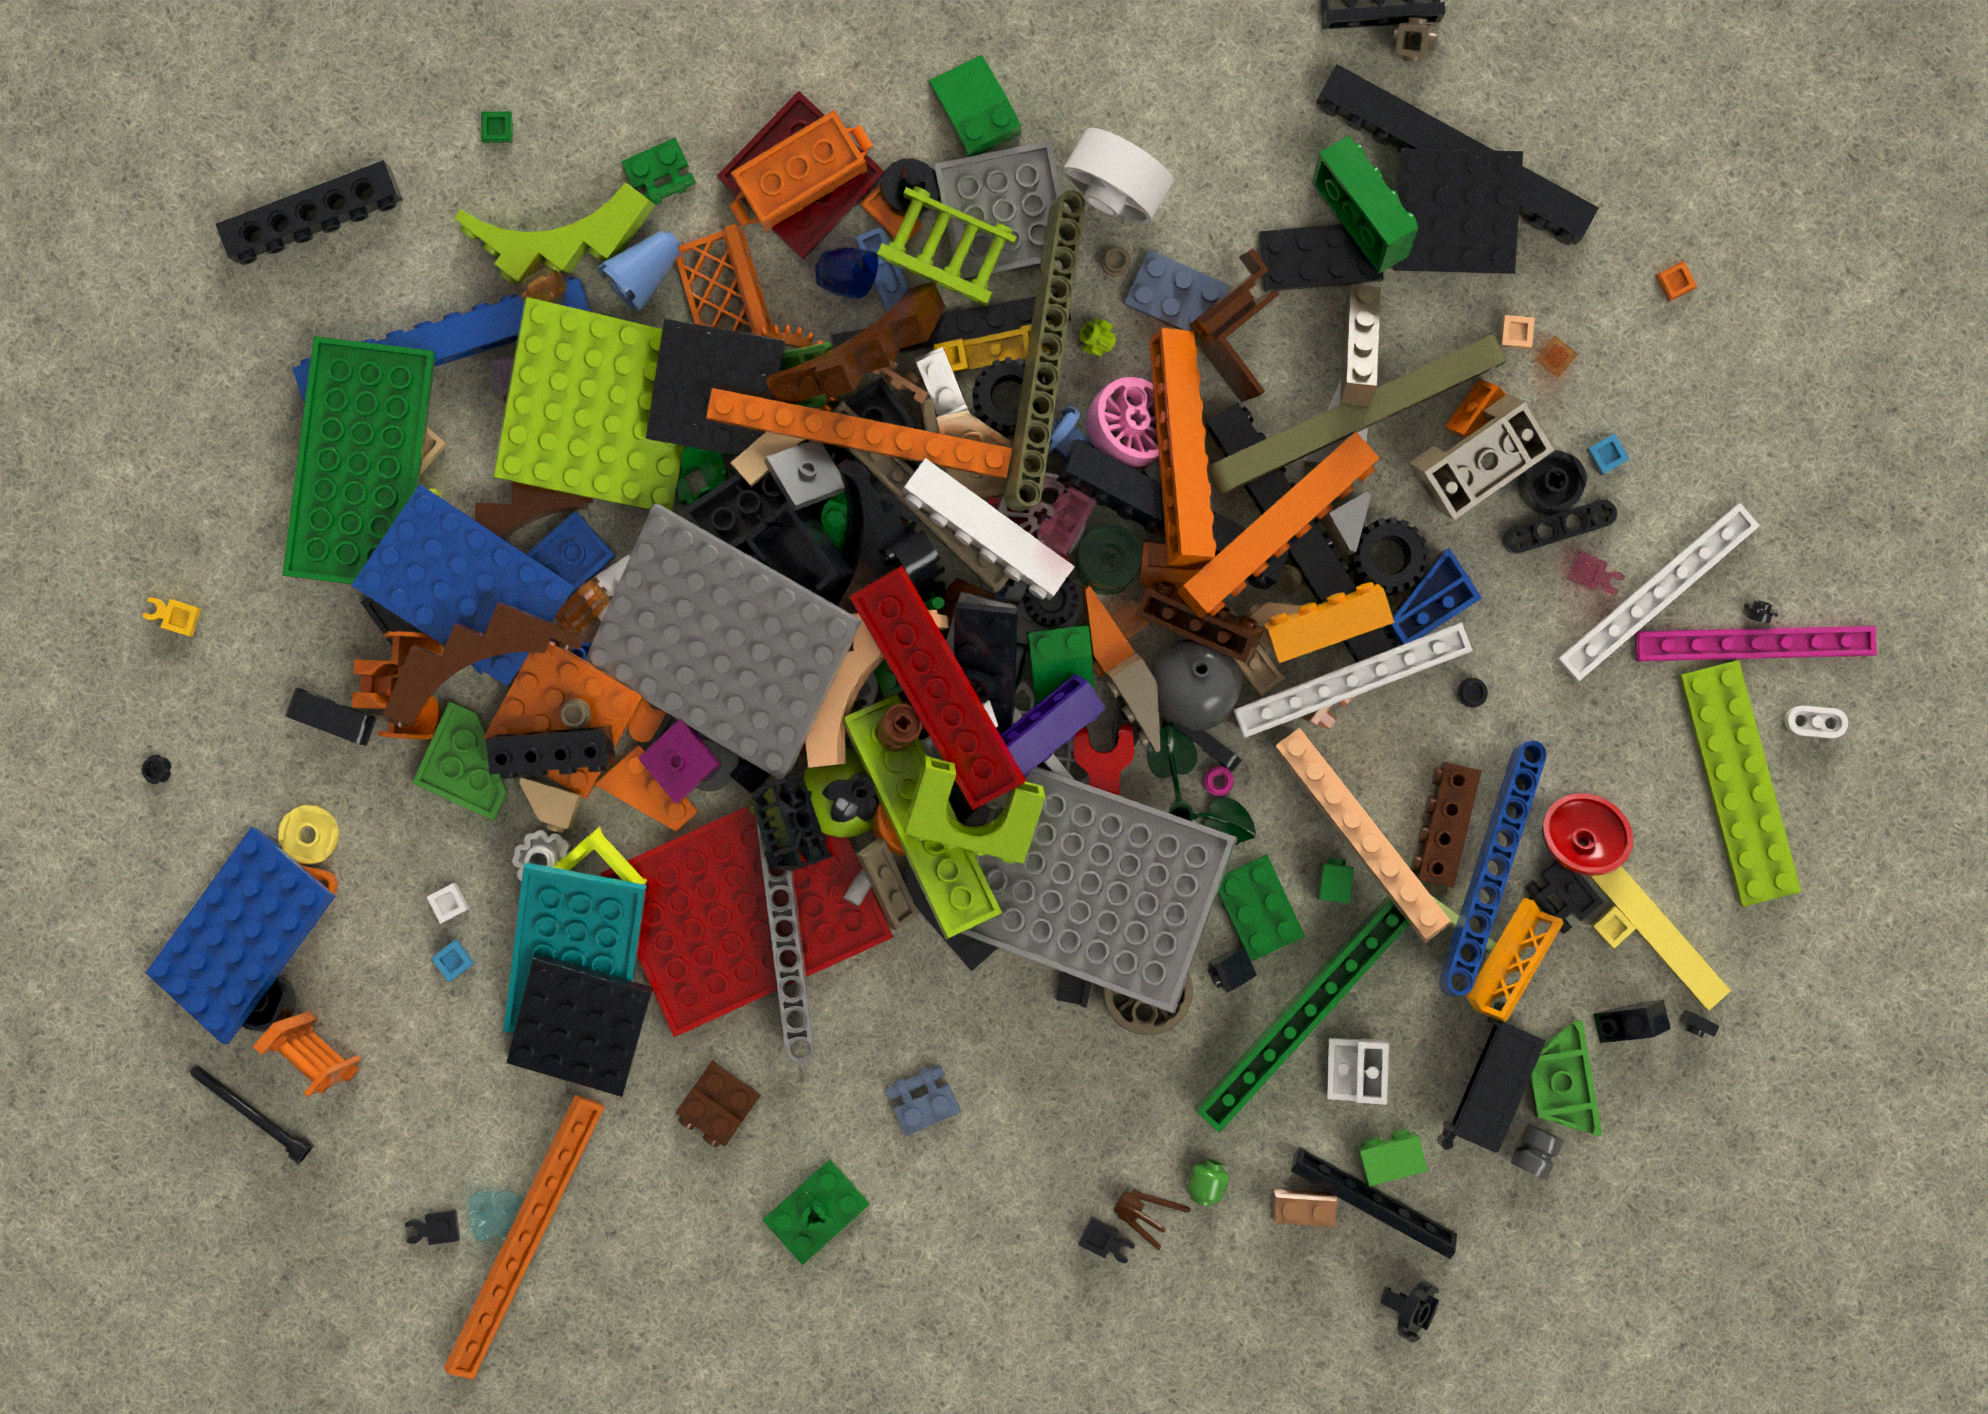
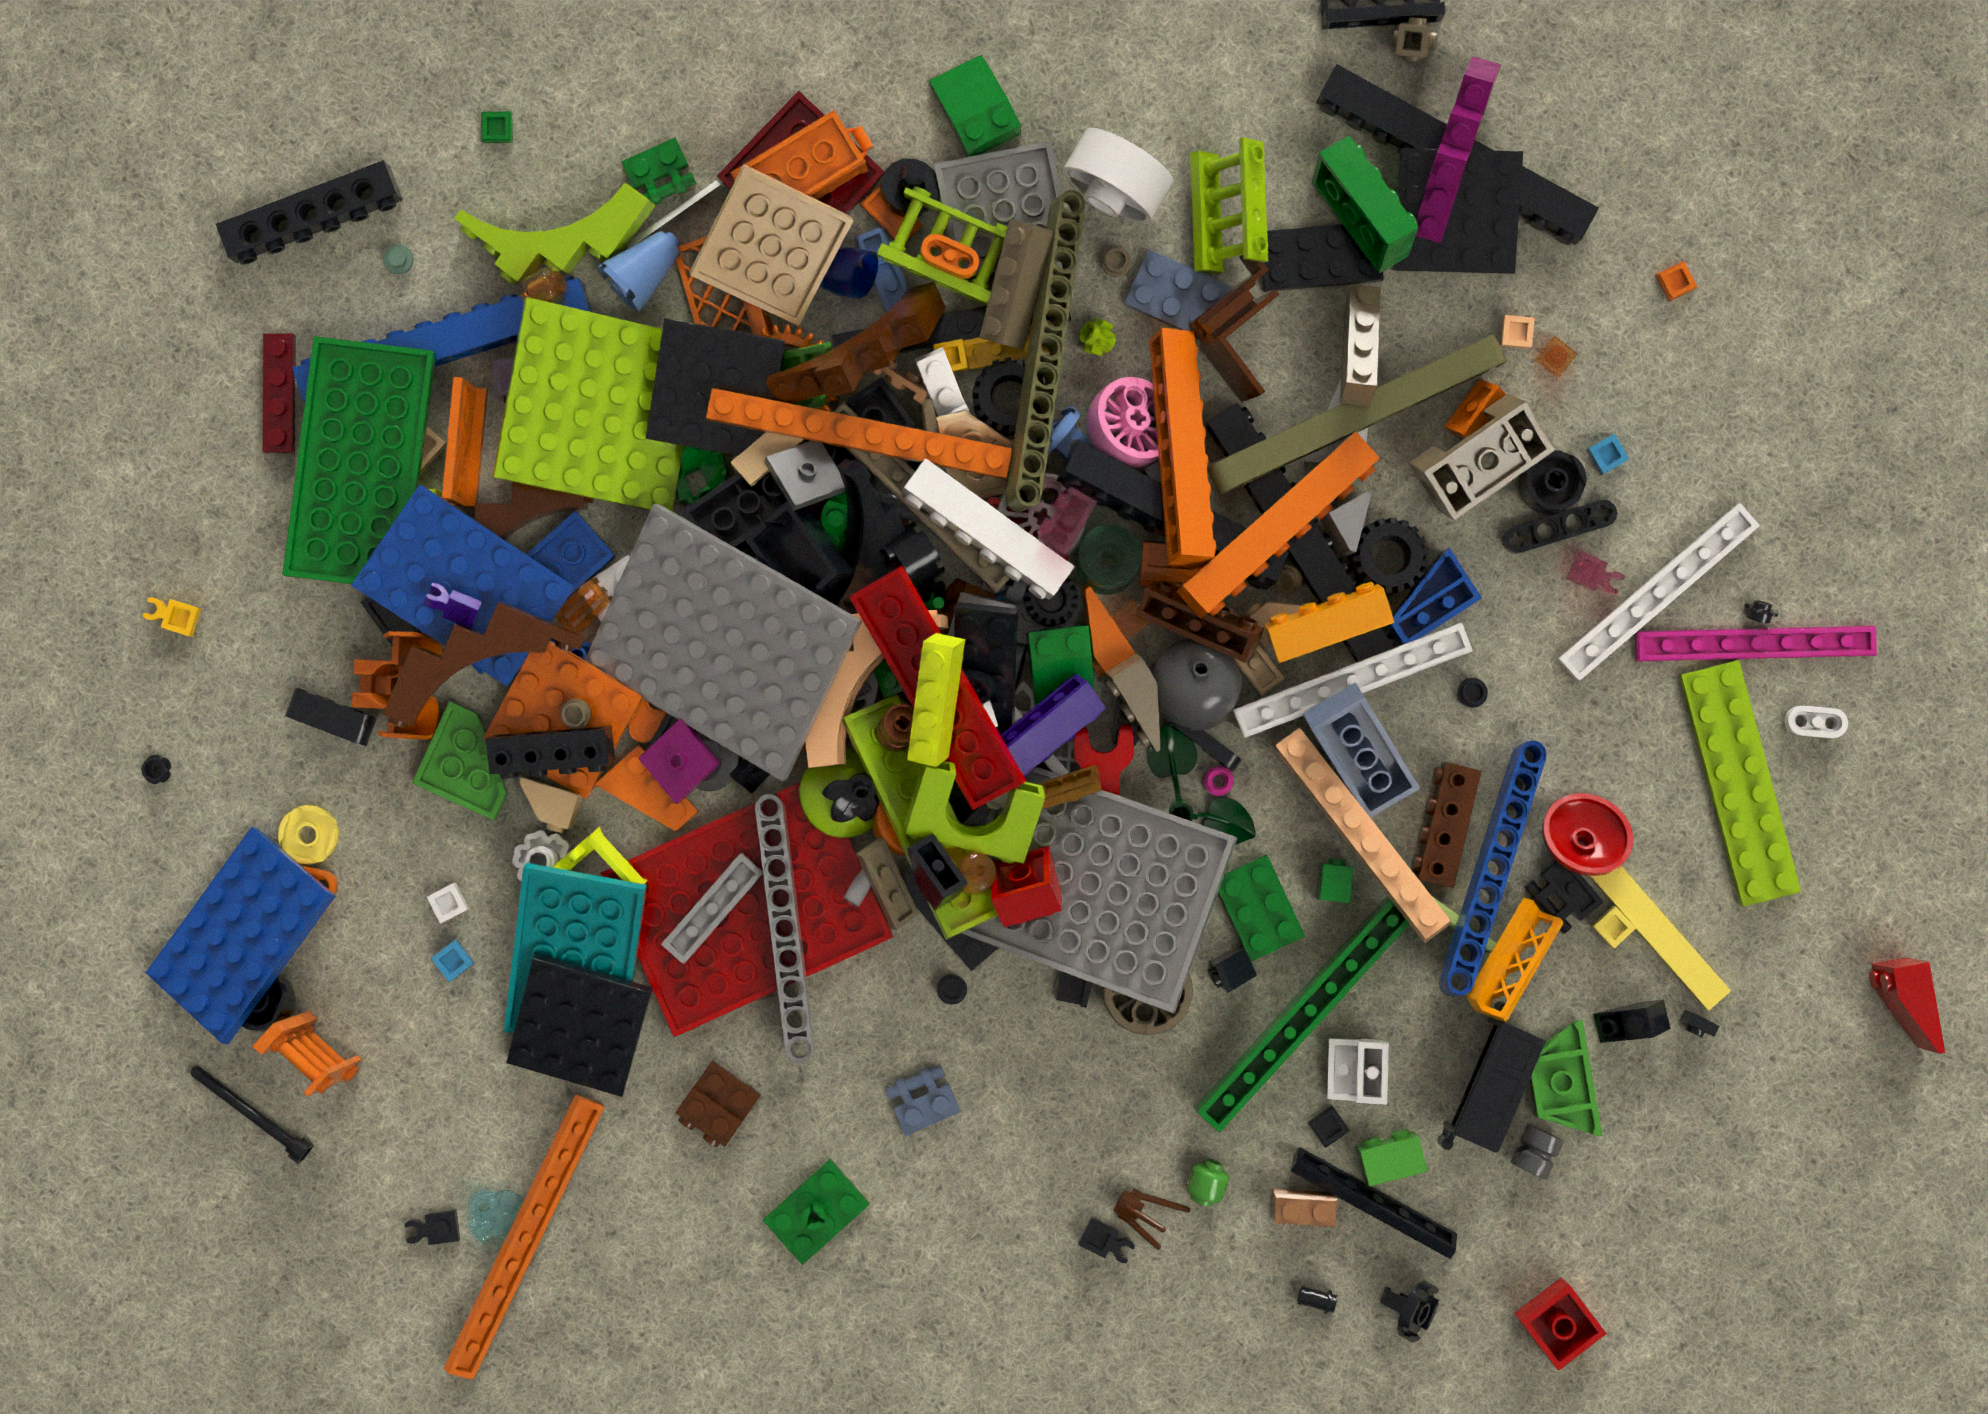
black piece [748,773,832,871] -> none
none -> dark red plate [262,333,296,453]
none -> sand green plate [383,244,414,274]
none -> dark purple plate [423,583,482,629]
none -> orange fence [442,377,488,507]
none -> white sticker [627,181,721,248]
none -> light grey plate [661,853,763,964]
none -> tan plate [690,164,854,326]
none -> neon yellow brick [907,633,965,767]
none -> black slope [907,833,968,911]
none -> orange plate [921,234,979,279]
none -> black plate [937,974,967,1005]
none -> clear orange head [956,853,996,895]
none -> dark tan brick [979,219,1054,350]
none -> red slope [991,846,1062,927]
none -> pearl gold plate [1039,765,1101,809]
none -> lime fence [1190,137,1268,274]
none -> black pin [1297,1285,1337,1314]
none -> sand blue brick [1303,682,1420,818]
none -> black tile [1307,1105,1350,1148]
none -> magenta arch [1416,56,1501,243]
none -> red brick [1514,1277,1607,1371]
none -> red slope [1869,958,1946,1054]

